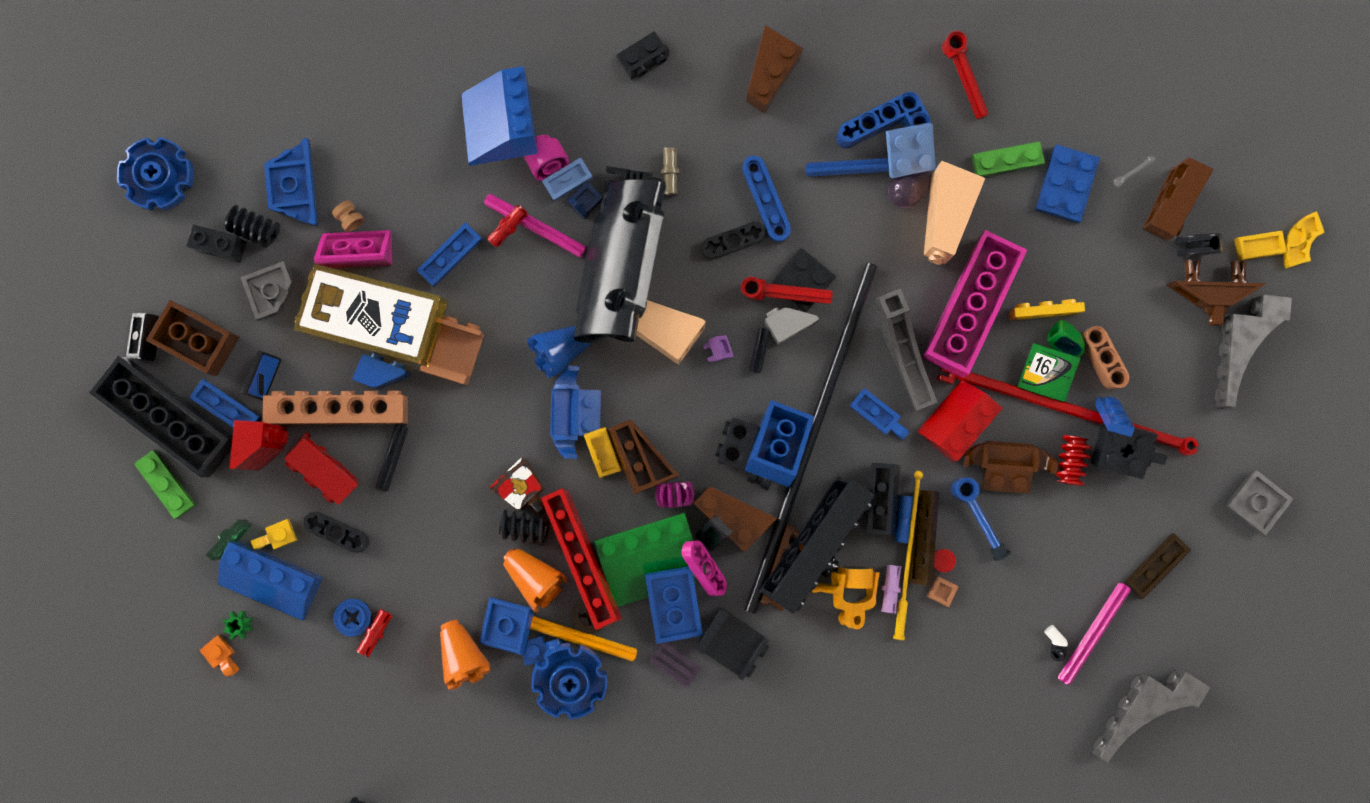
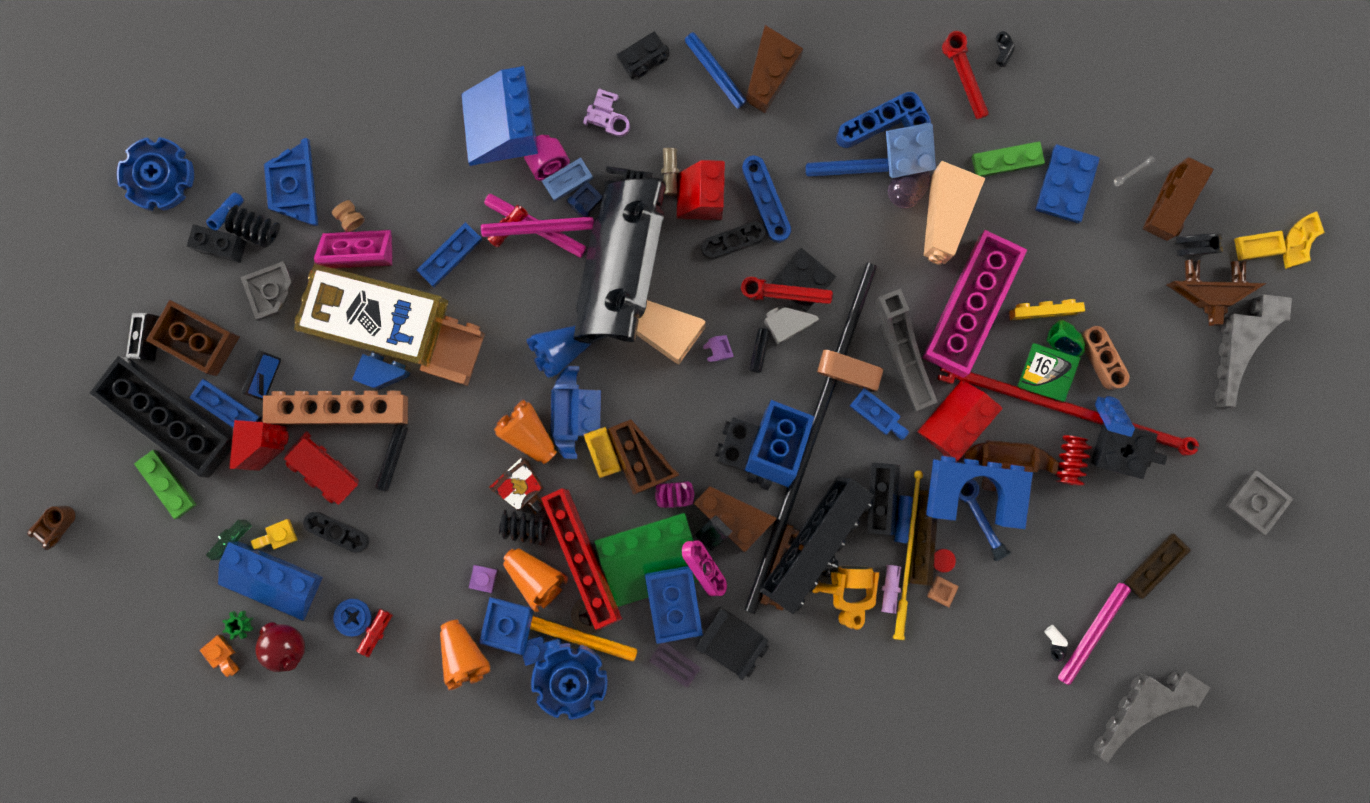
none -> reddish brown piece [27,506,76,550]
none -> blue piece [206,193,244,230]
none -> dark red brick [255,622,305,672]
none -> medium lavender plate [469,565,498,593]
none -> dark pink axle [481,217,594,237]
none -> orange cone [494,399,557,464]
none -> lavender piece [584,89,630,137]
none -> red slope [677,160,725,220]
none -> blue axle [685,32,746,108]
none -> nougat beam [817,350,884,392]
none -> blue arch [926,456,1033,529]
none -> black arm [996,31,1015,67]

